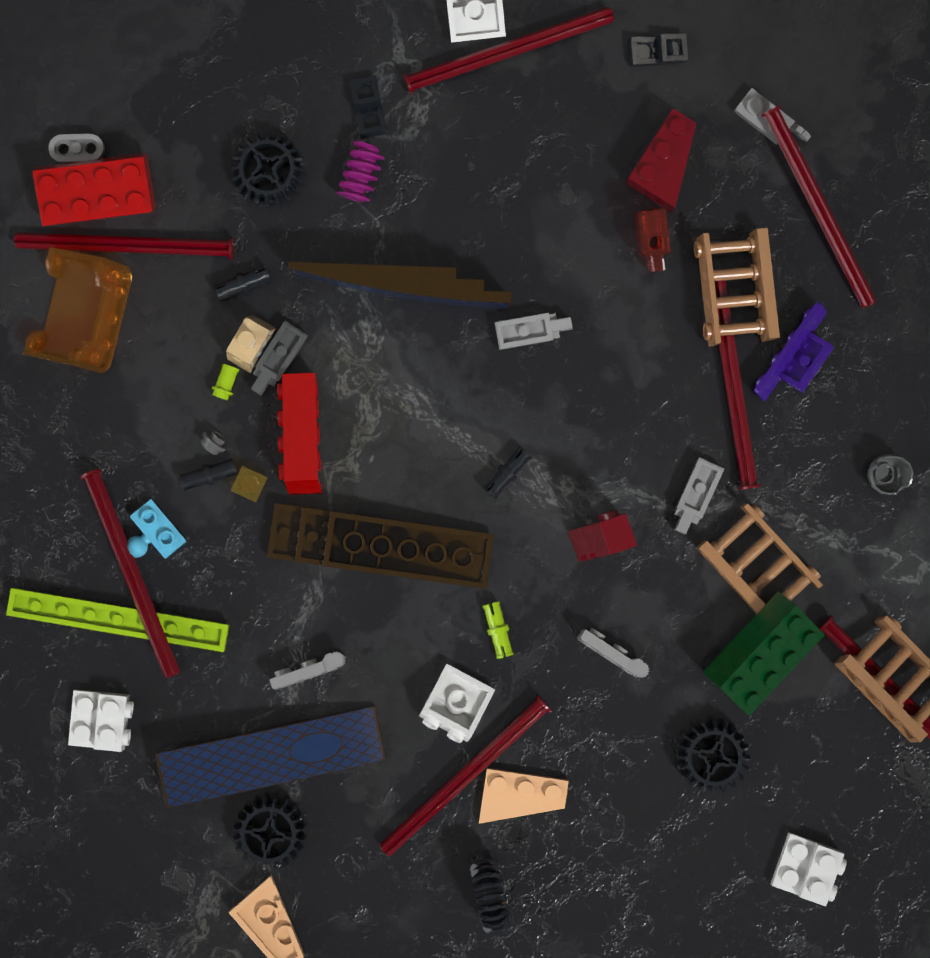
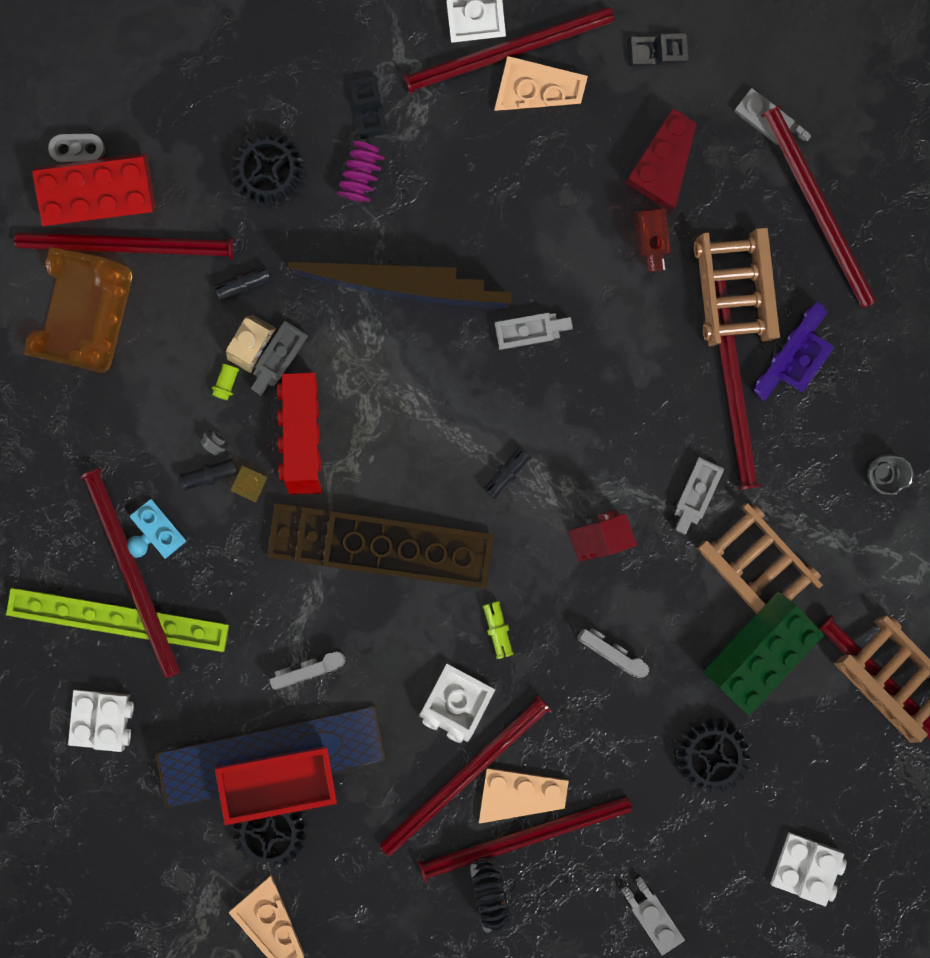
none -> red piece [215,746,337,825]
none -> dark red axle [419,797,632,882]
none -> light nougat wing [494,56,588,111]
none -> light grey hinge [621,877,685,956]

